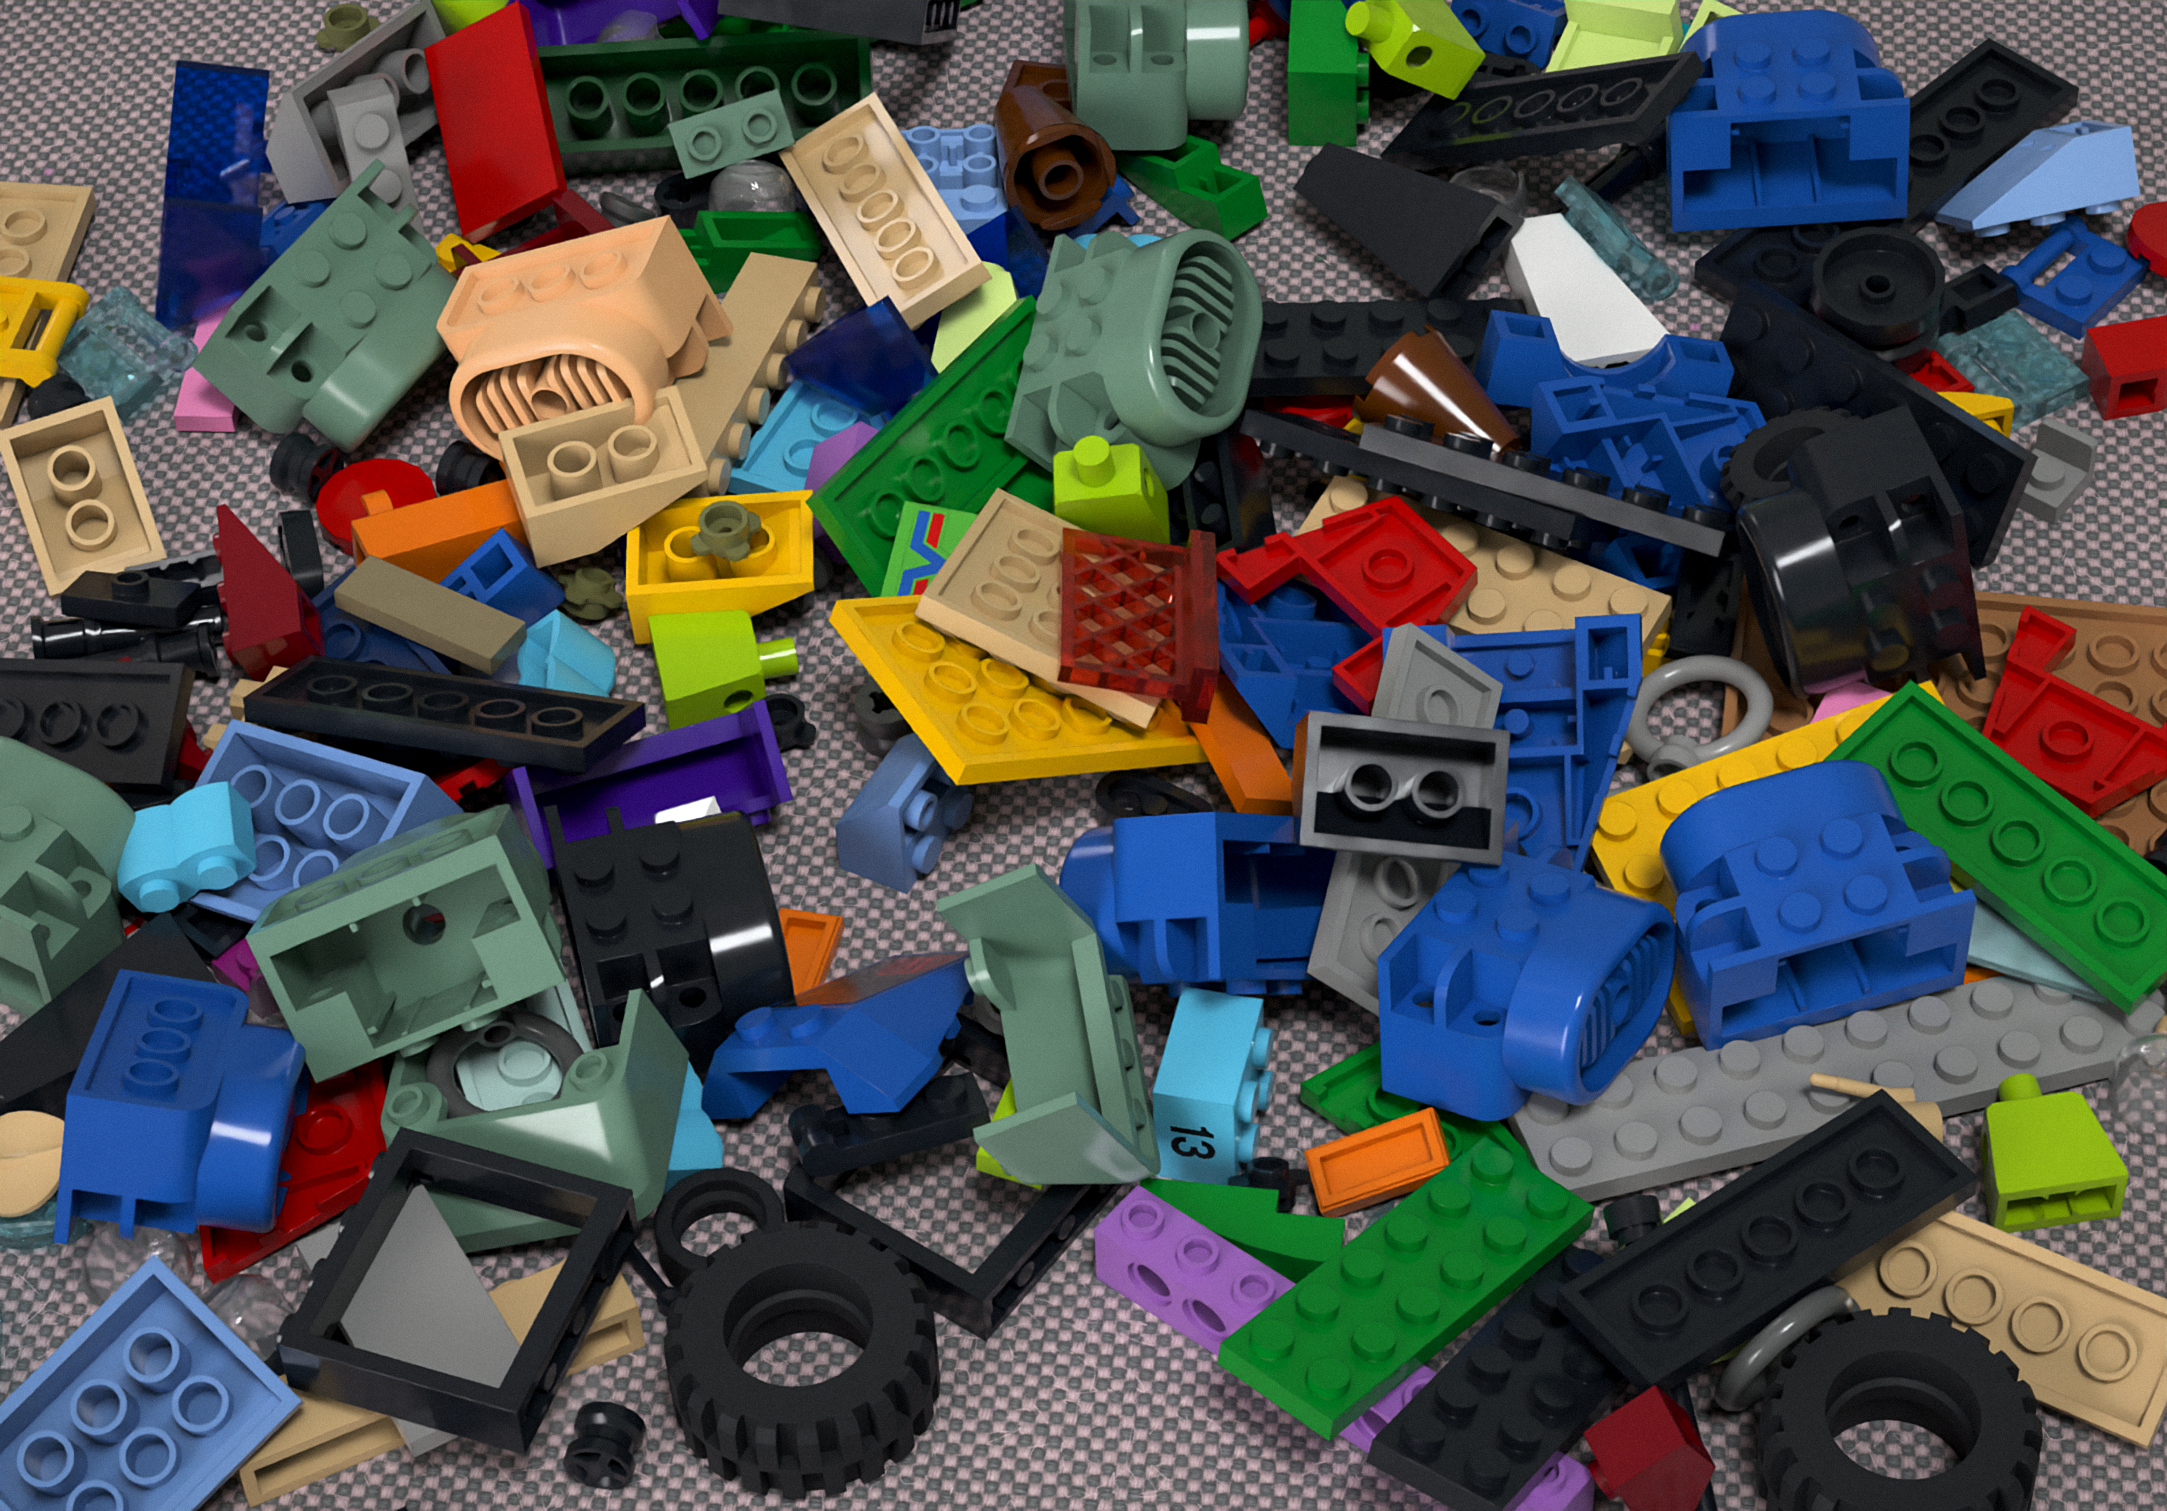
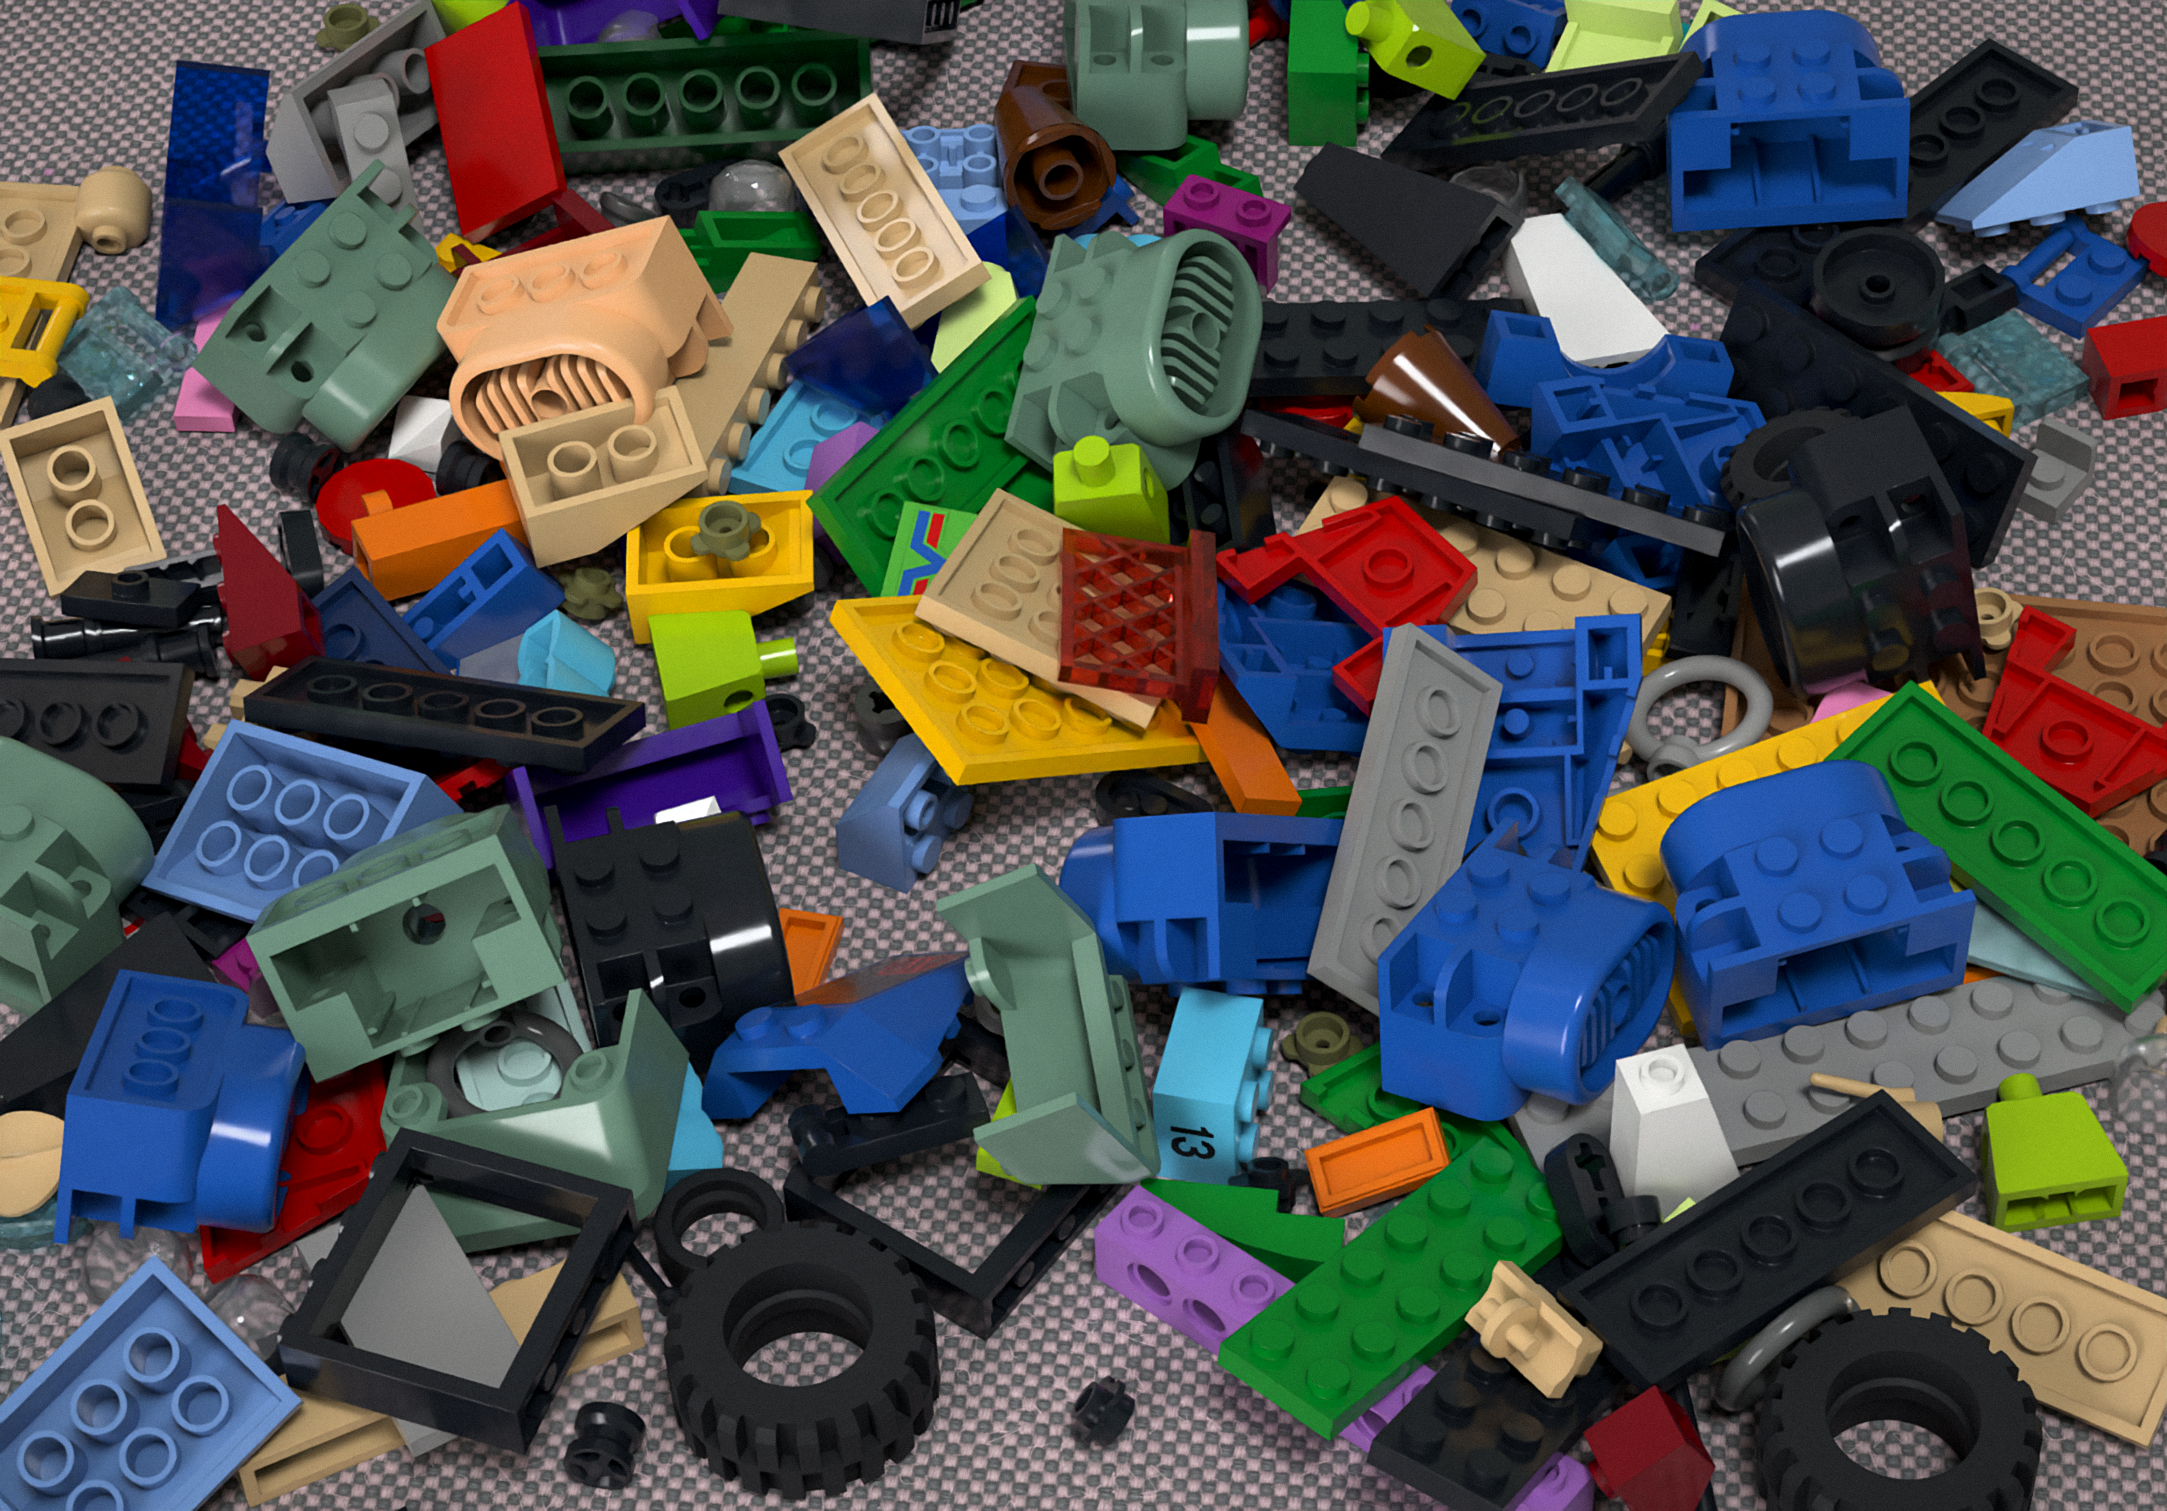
medium azure brick [117,781,257,913] -> none
dark tan tile [334,554,527,675] -> none
sand green hinge [668,89,796,179] -> none
black slope [1291,710,1510,867] -> none
none -> tan head [74,166,153,254]
none -> white slope [388,395,463,473]
none -> black plate [1071,1375,1135,1447]
none -> magenta bracket [1163,174,1291,295]
none -> olive plate [1282,1011,1363,1078]
none -> tan hips [1464,1260,1603,1398]
none -> black beam [1543,1133,1625,1268]
none -> white slope [1609,1043,1740,1220]
none -> tan plate [1974,587,2023,650]

